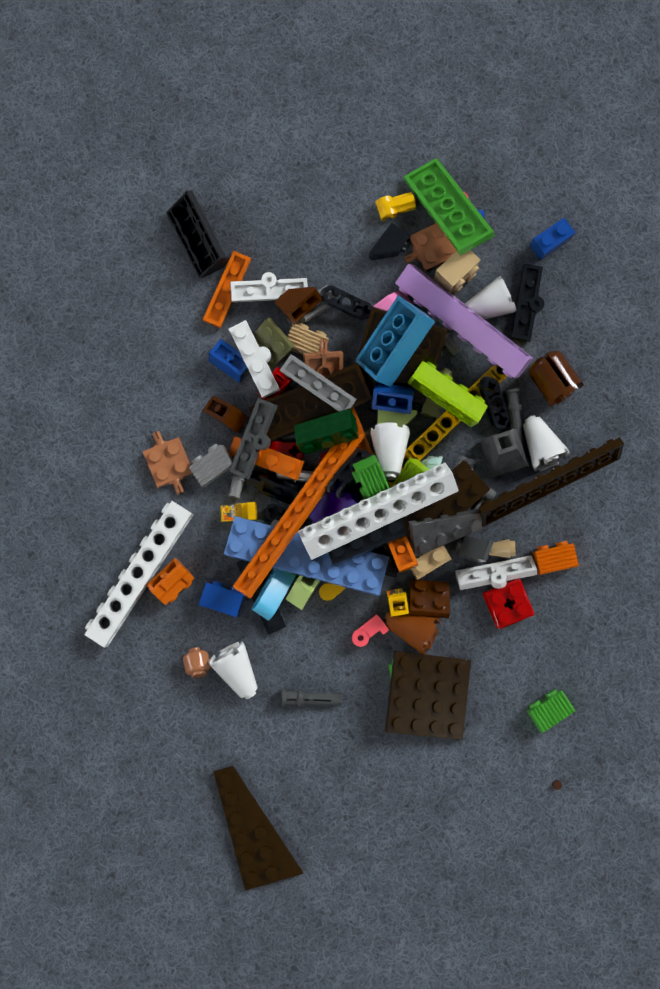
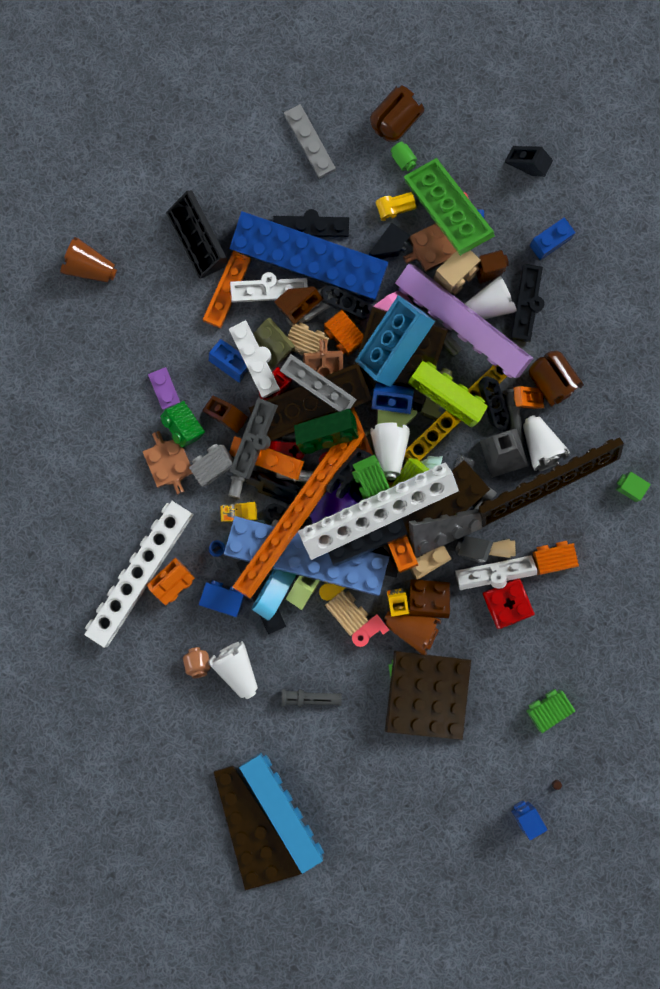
none -> dark orange cone [60,237,117,283]
none -> medium lavender plate [148,367,180,410]
none -> green brick [160,401,205,448]
none -> blue hinge [209,540,225,557]
none -> blue brick [229,211,388,301]
none -> dark azure brick [239,753,324,874]
none -> black hinge [273,209,349,237]
none -> light grey plate [284,104,336,179]
none -> orange brick [324,310,364,357]
none -> tan brick [325,591,368,636]
none -> reddish brown cylinder [370,85,424,142]
none -> bright green brick [391,141,417,171]
none -> reddish brown brick [476,250,509,284]
none -> black slope [505,146,553,177]
none -> blue brick [511,801,548,840]
none -> orange plate [514,386,544,409]
none -> bright green brick [616,472,651,502]

